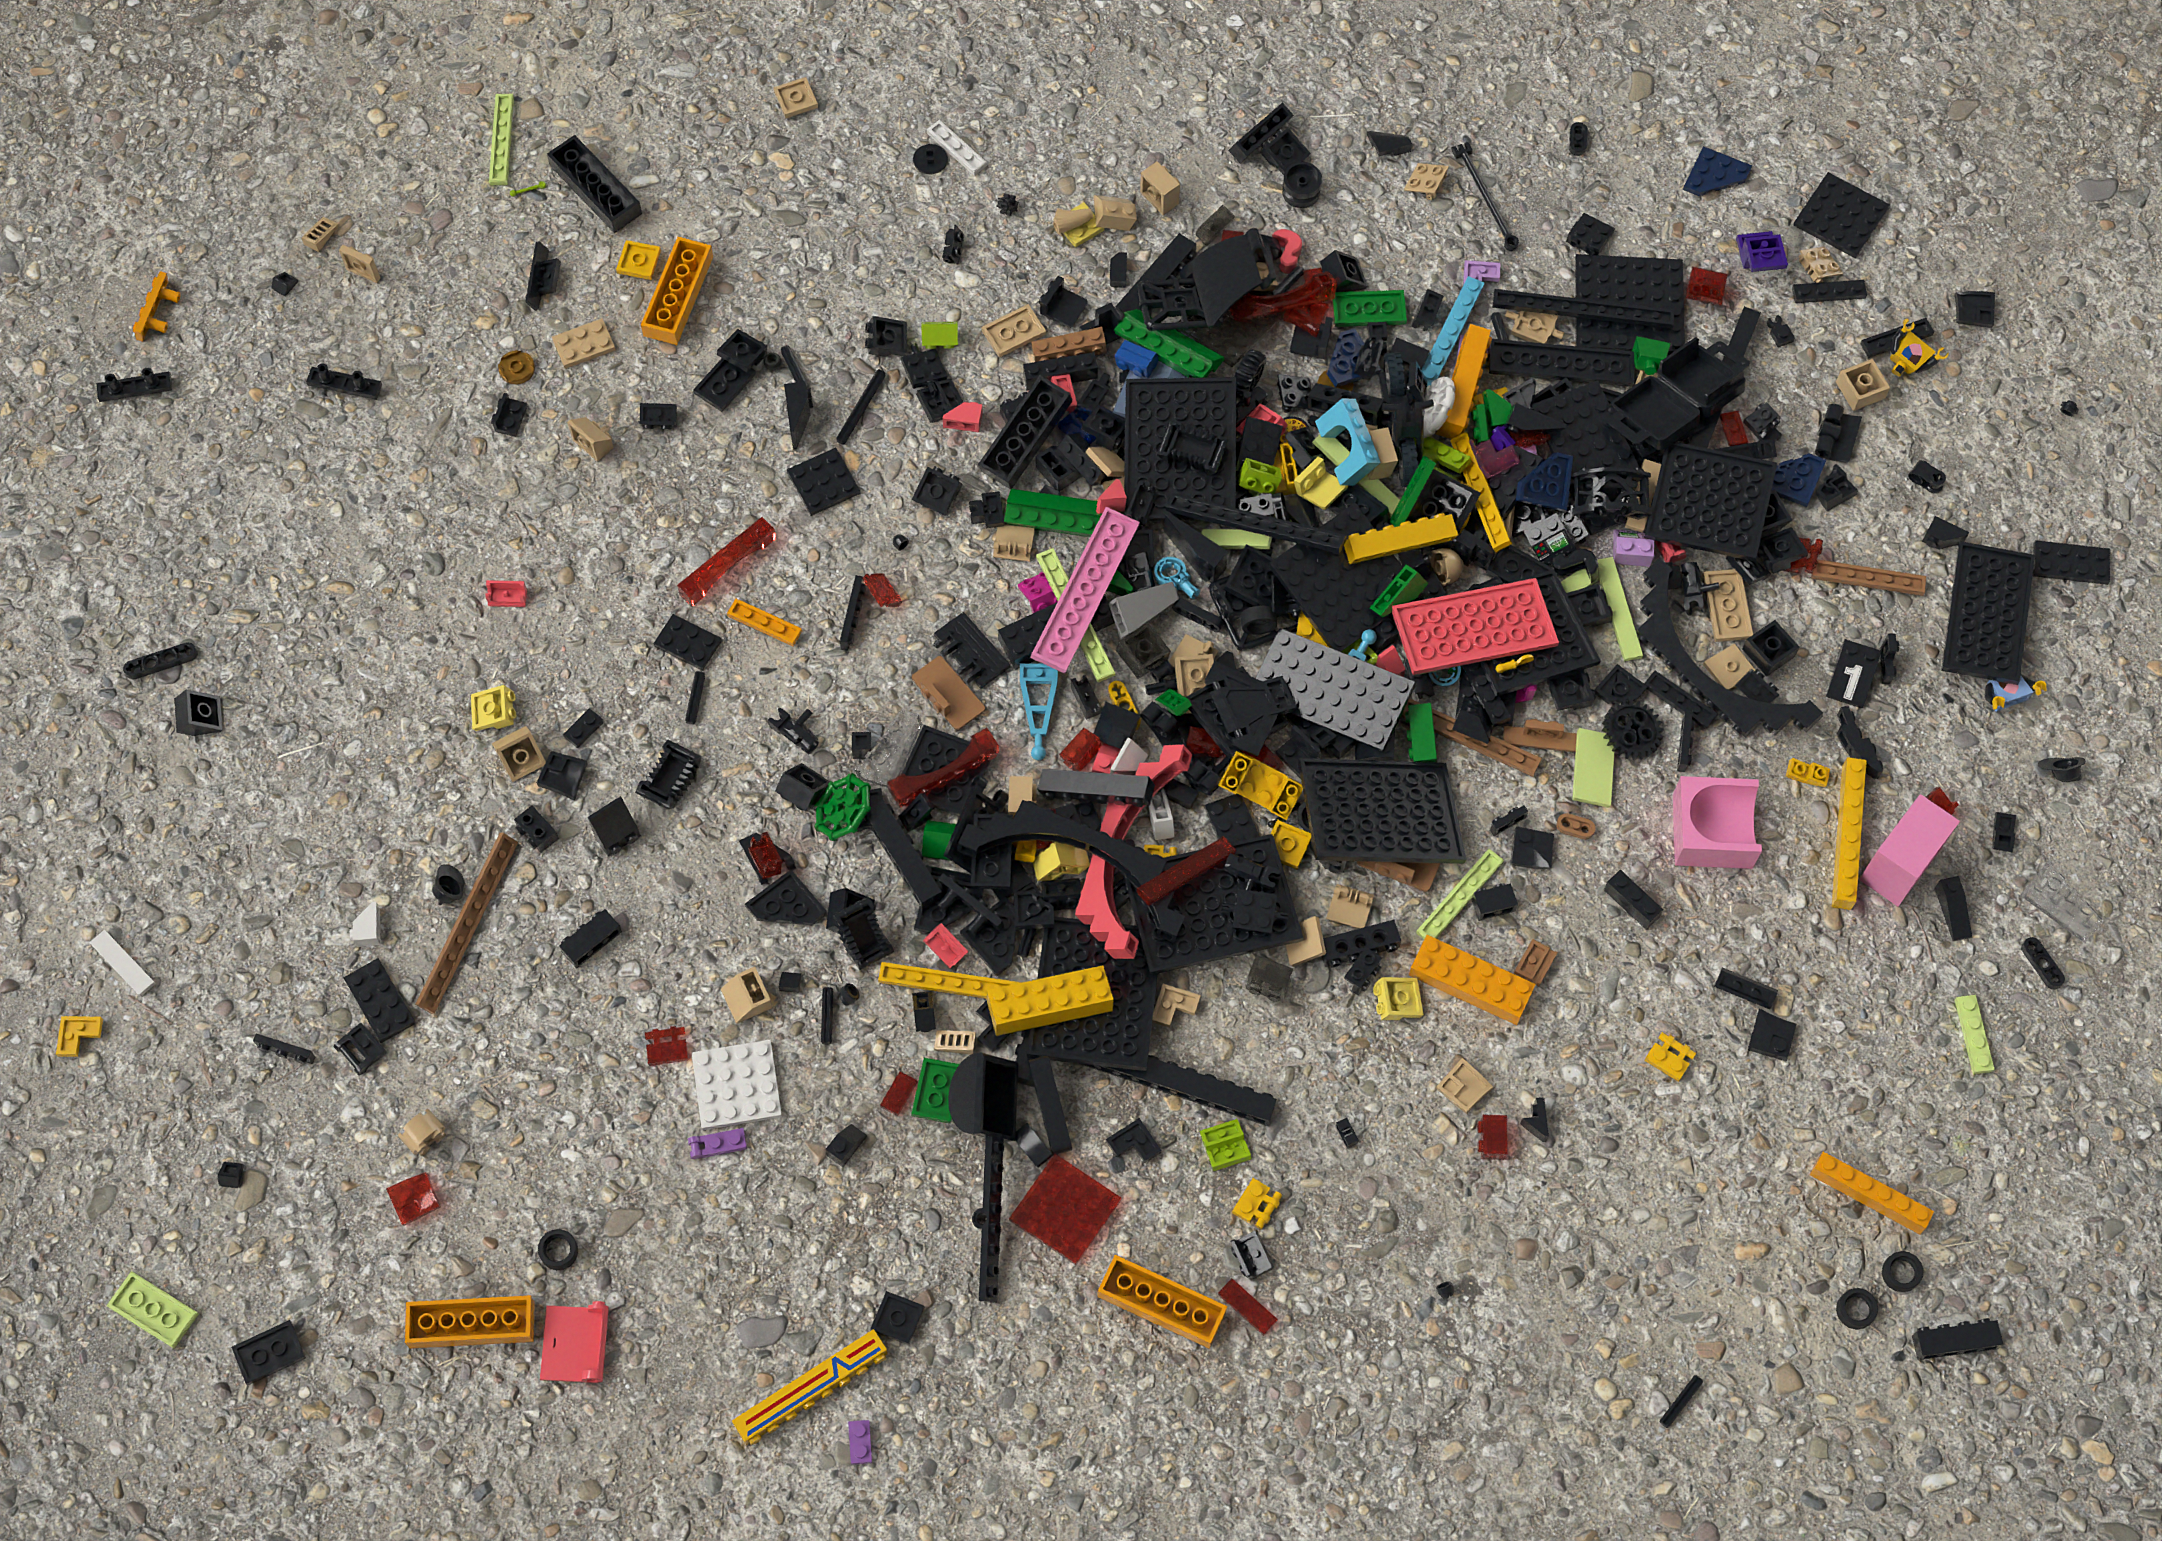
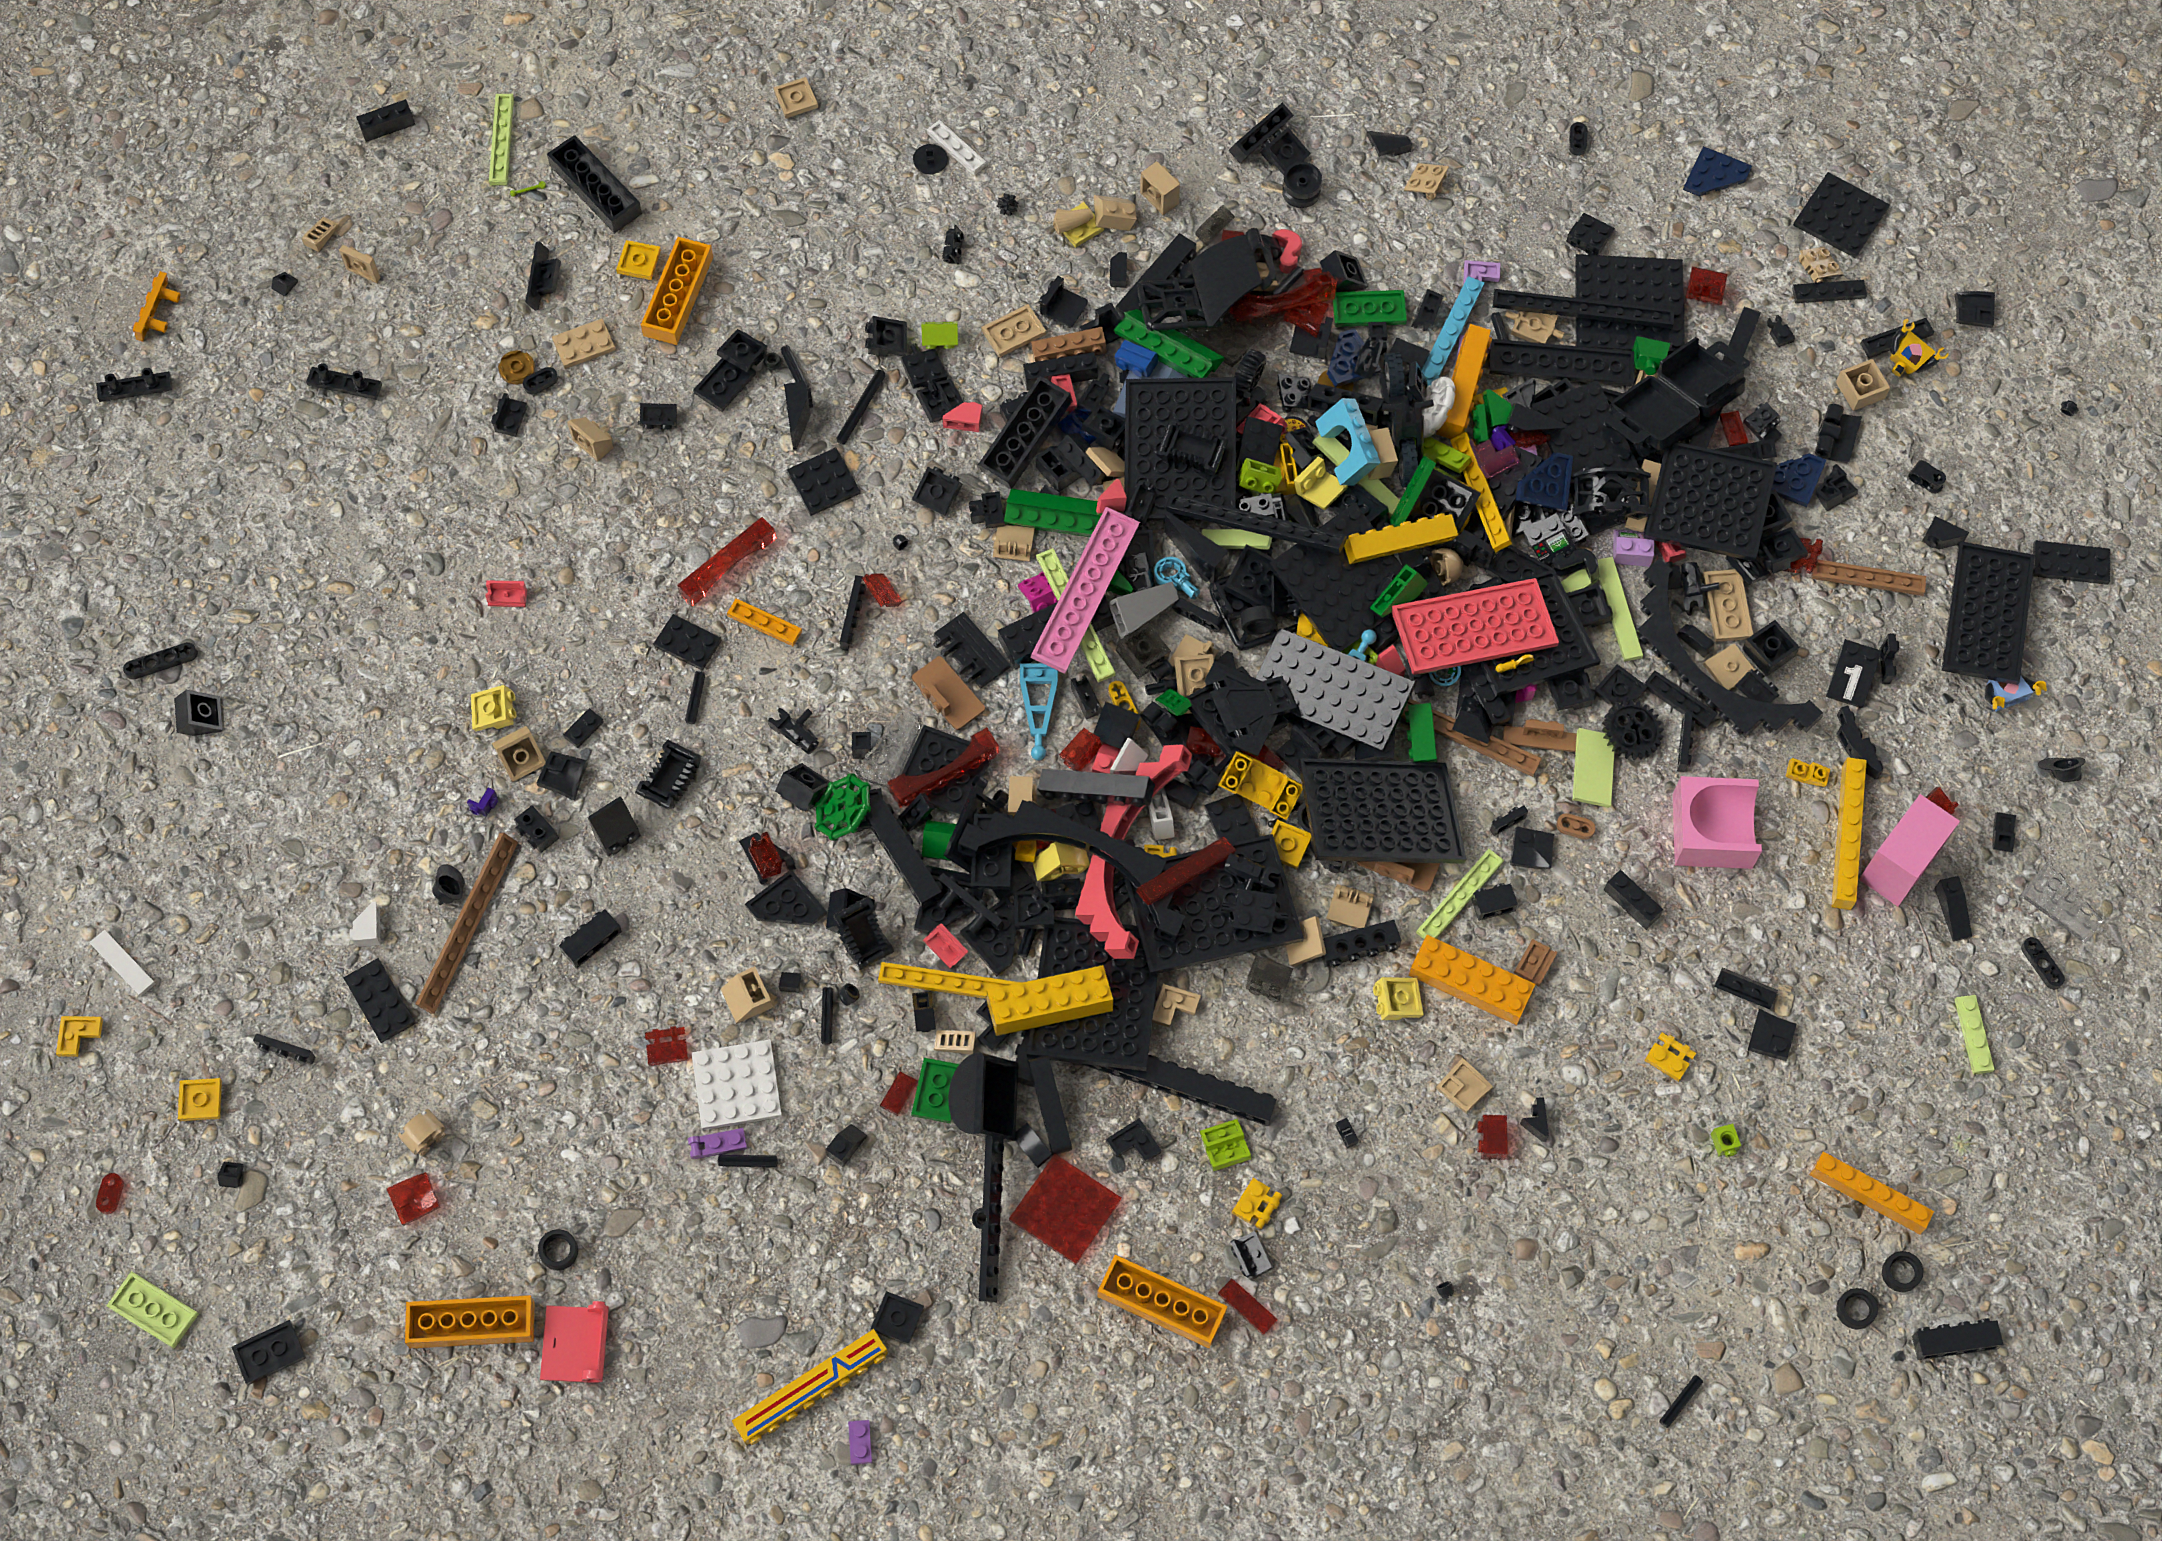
black plate [334,1023,387,1076] -> none
black bracket [1344,948,1382,995] -> none
black hinge [1451,142,1519,251] -> none
dark purple bracket [1736,231,1788,272] -> none
none -> clear red plate [95,1173,124,1214]
none -> yellow plate [178,1078,222,1121]
none -> black brick [356,99,416,142]
none -> dark purple bracket [467,787,498,817]
none -> black plate [523,367,558,395]
none -> black axle [718,1154,778,1167]
none -> black piece [1677,624,1714,658]
none -> lime brick [1710,1123,1741,1157]

